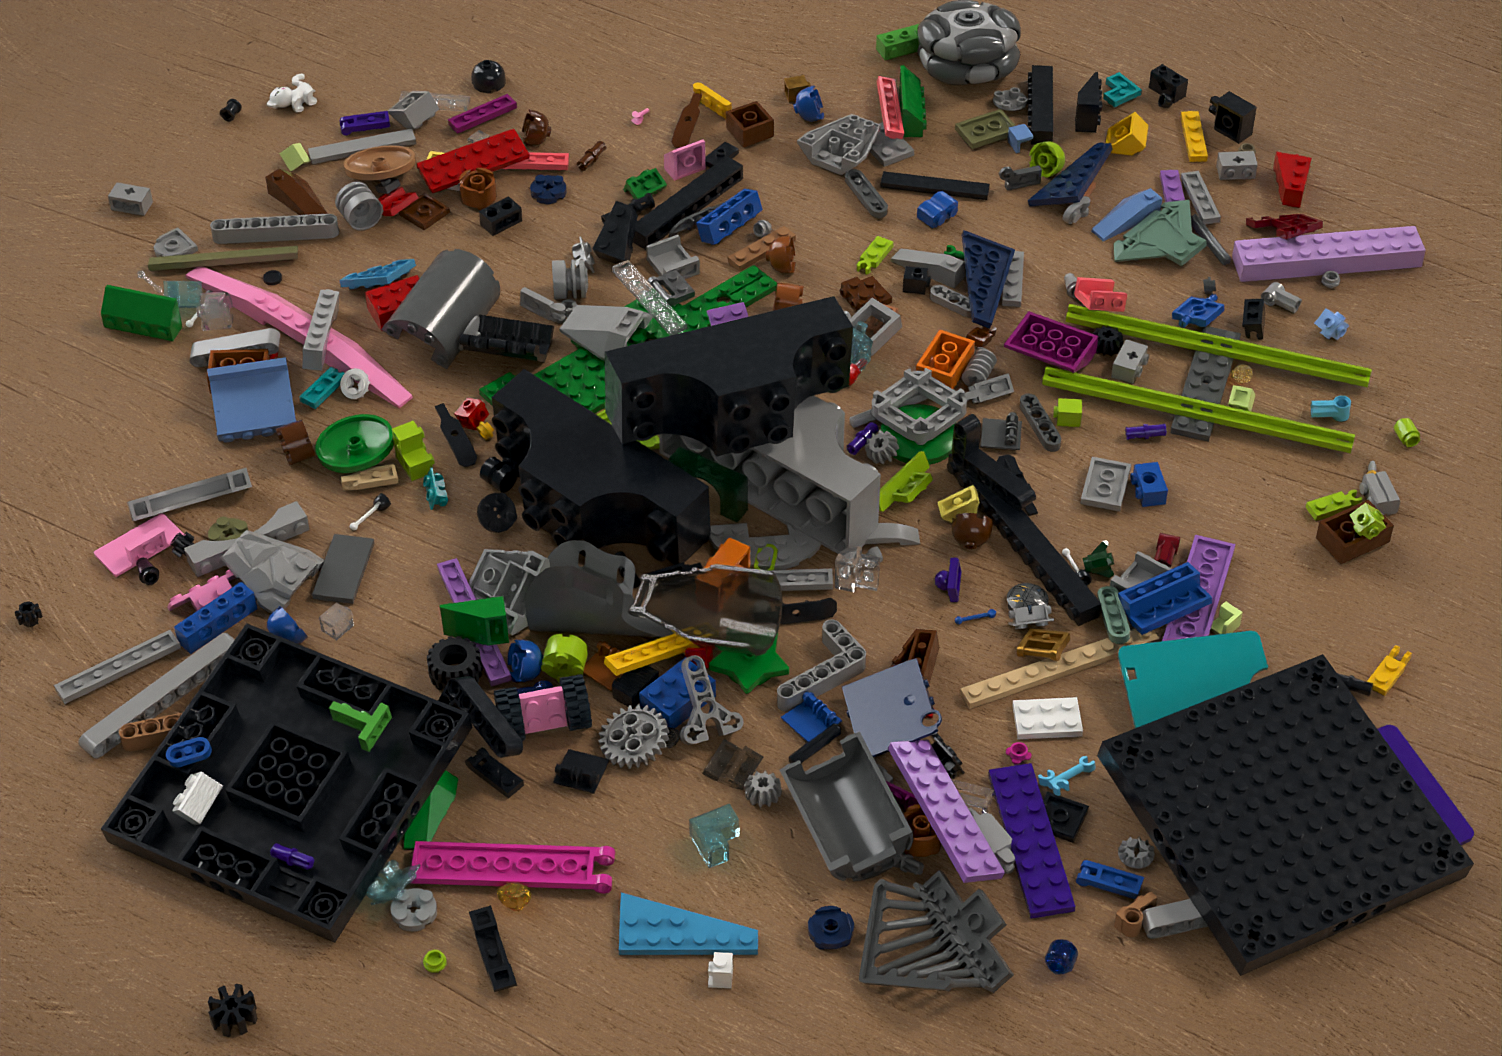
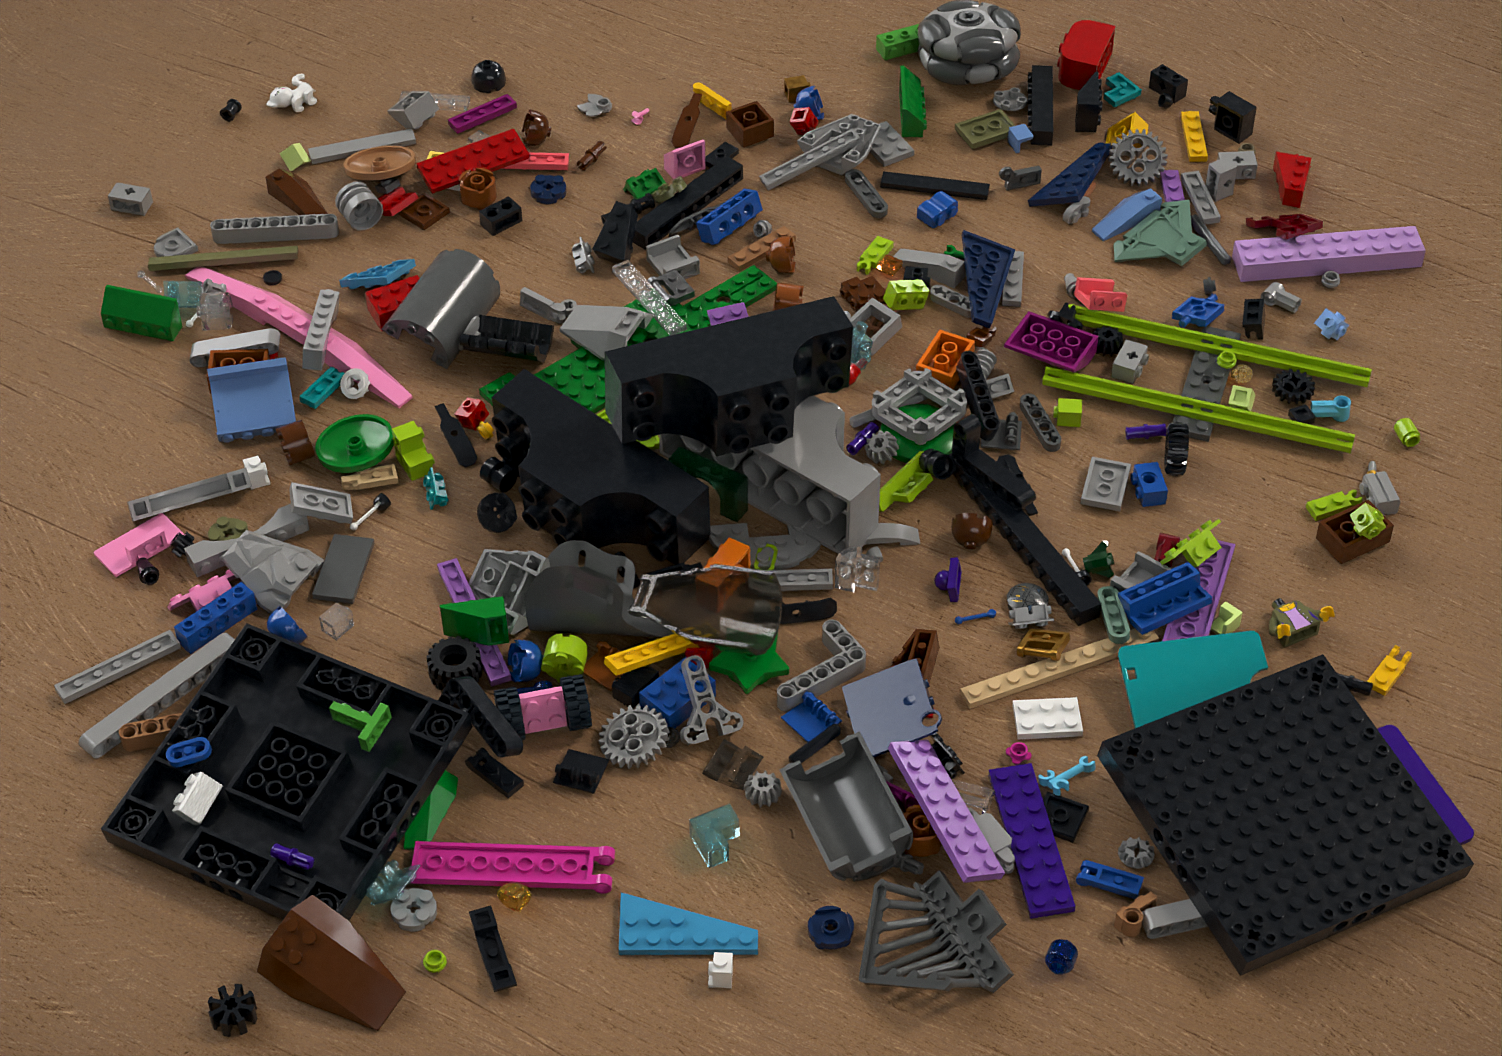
black gear [15,601,43,627] -> none
dark purple plate [339,111,390,136] -> none
light grey wheel [552,259,588,300] -> none
coral plate [877,76,904,139] -> none
light yellow slope [938,485,980,523] -> none
lime cylinder [1029,141,1065,178] -> none
none -> light grey bush [202,278,227,300]
none -> white brick [243,456,270,490]
none -> reddish brown wedge [257,895,406,1031]
none -> light grey plate [289,482,353,524]
none -> light grey plate [577,94,612,117]
none -> olive plate [651,176,687,203]
none -> light grey tile [759,128,862,191]
none -> red brick [789,107,818,136]
none -> clear orange plate [877,254,903,276]
none -> lime brick [883,279,930,310]
none -> black wheel [919,449,955,480]
none -> black beam [956,350,1000,441]
none -> black plate [1047,302,1084,330]
none -> red brick [1057,20,1116,90]
none -> light grey gear [1109,129,1168,187]
none -> lime bracket [1160,519,1222,568]
none -> black gear [1164,422,1189,476]
none -> light grey brick [1206,157,1237,202]
none -> lime plate [1217,351,1237,369]
none -> torso [1269,598,1335,648]
none -> black gear [1272,369,1315,405]
none -> black plate [1288,405,1316,424]

